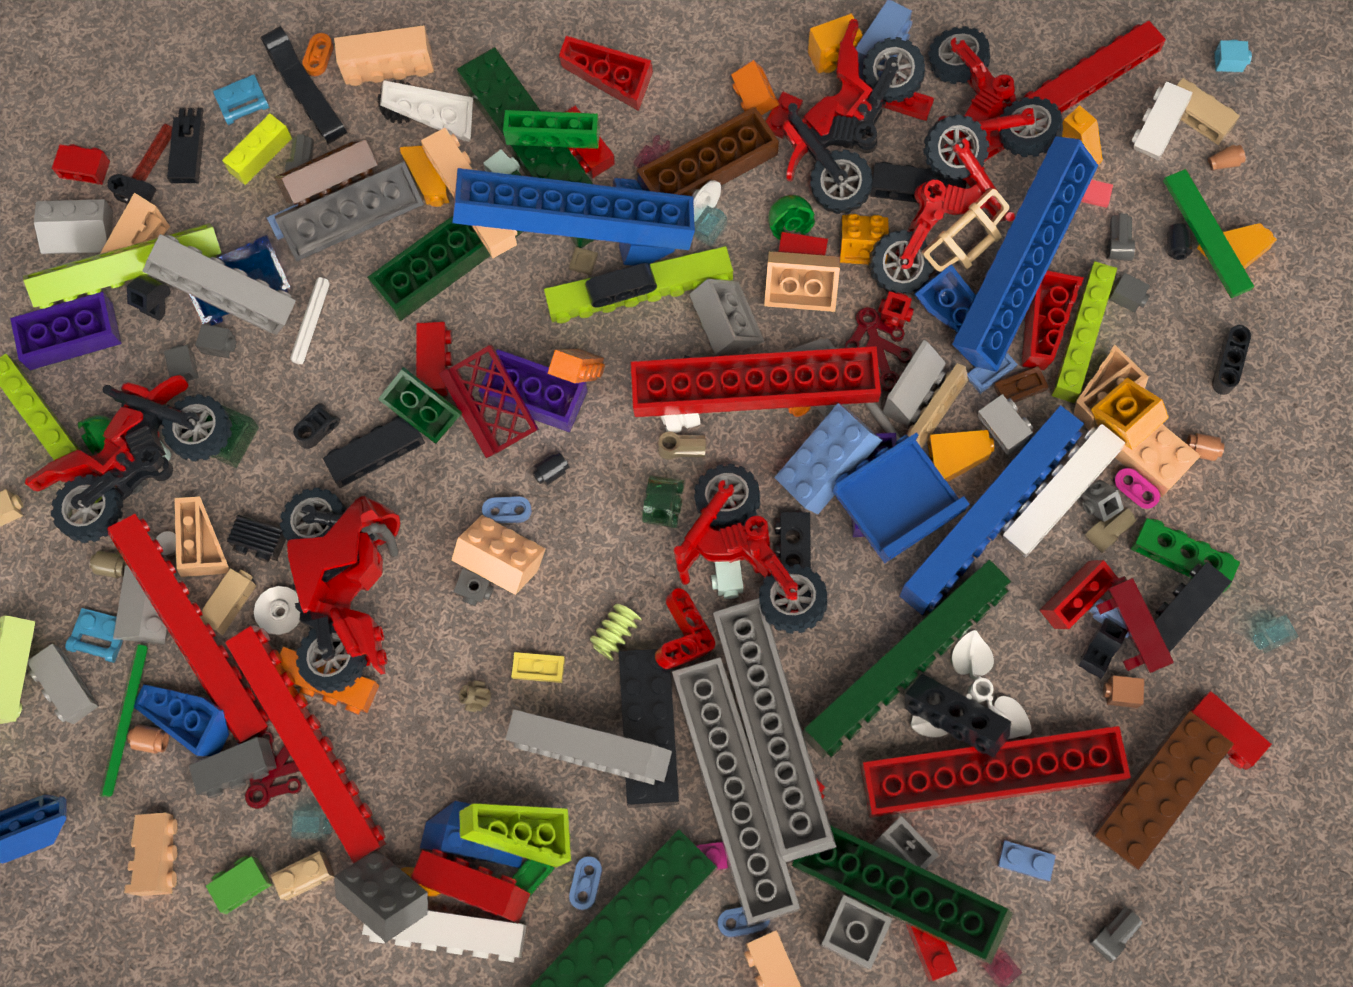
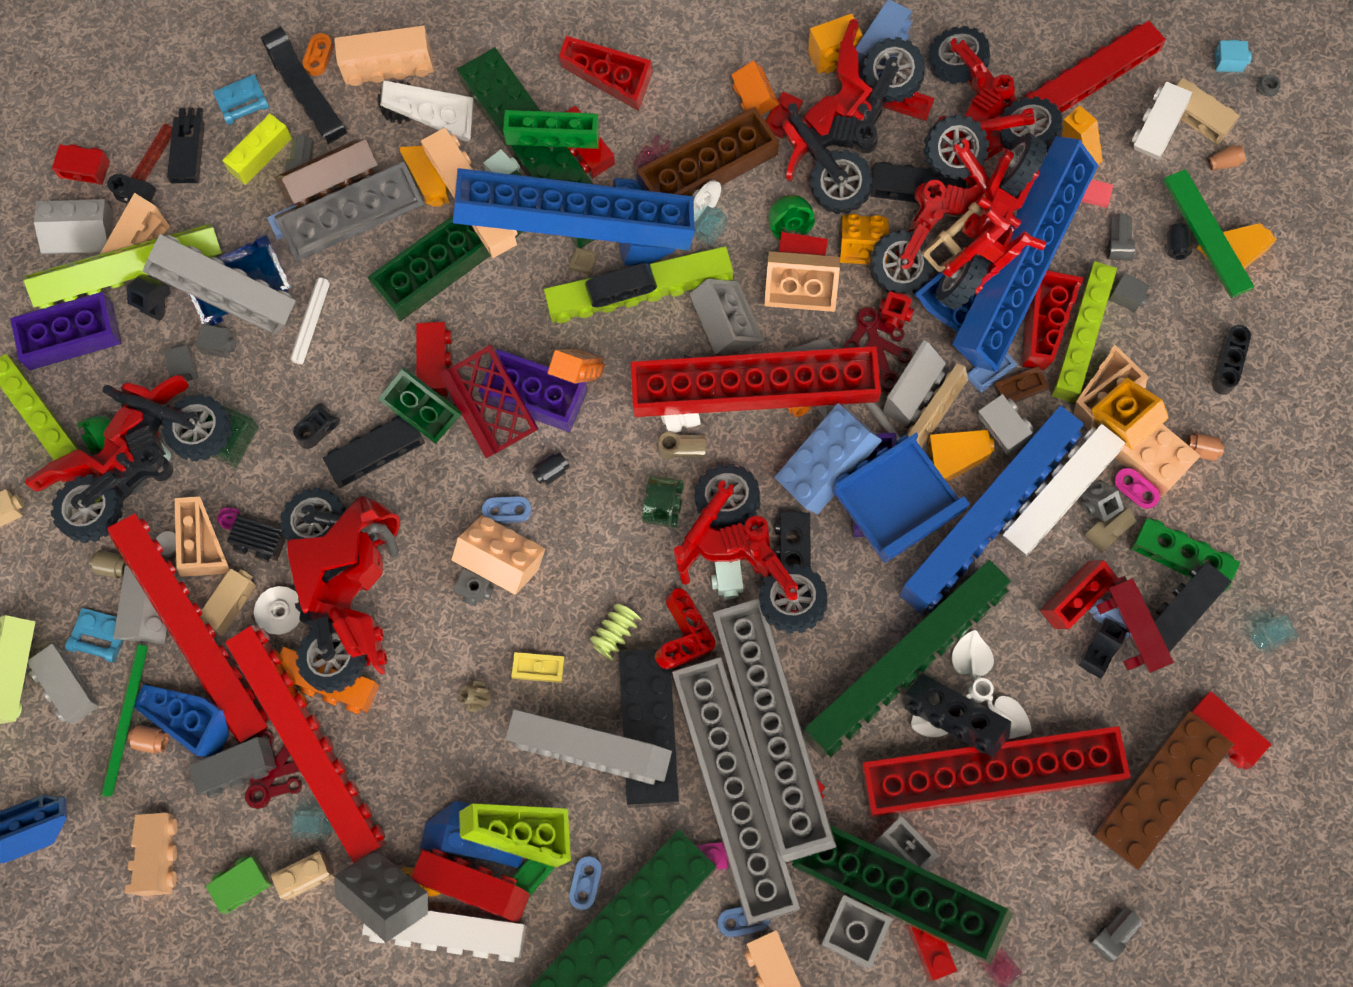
medium blue plate [998,841,1056,882] -> none
nougat brick [1103,675,1144,708] -> none
none -> magenta plate [217,507,240,530]
none -> piece [936,133,1047,310]
none -> dark grey plate [1257,75,1280,97]

